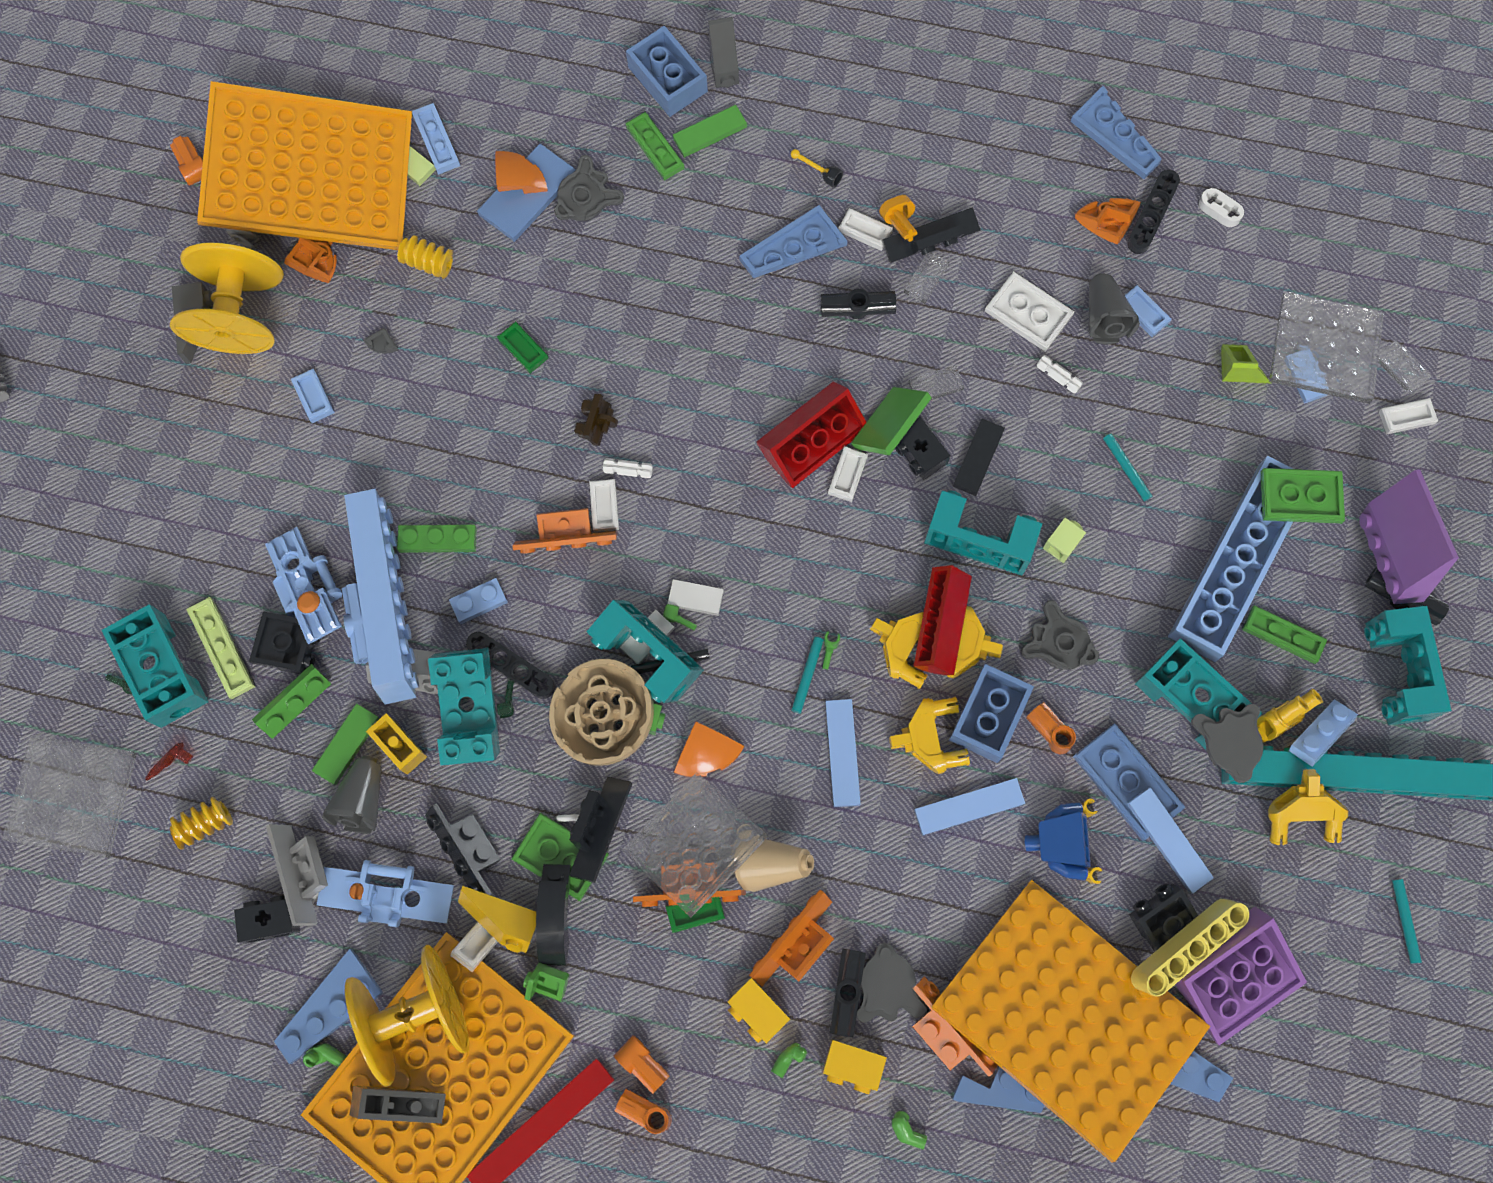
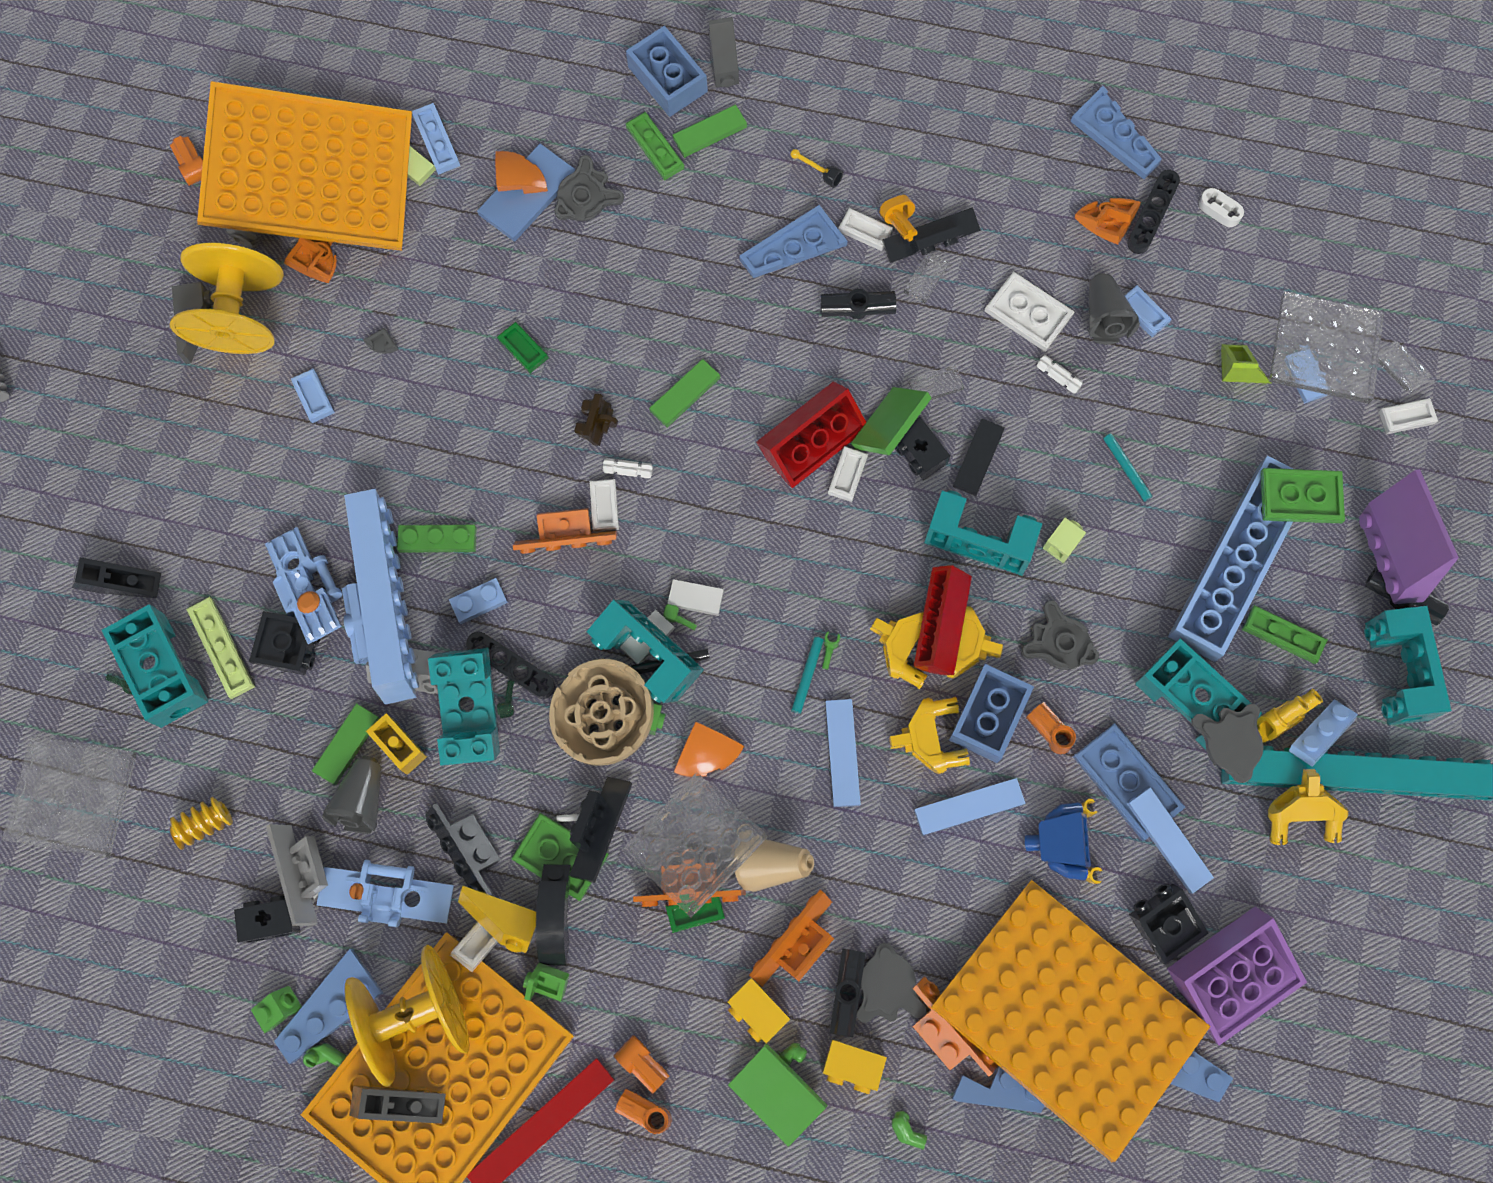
clear red bar [145,742,194,781] -> none
bright green plate [252,664,331,739] -> none
yellow piece [397,235,453,279] -> none
light yellow beam [1131,899,1249,996] -> none
teal bar [1392,879,1422,964] -> none
none -> black slope [72,557,161,598]
none -> bright green bracket [251,986,302,1034]
none -> bright green tile [649,359,720,428]
none -> bright green tile [728,1044,828,1147]

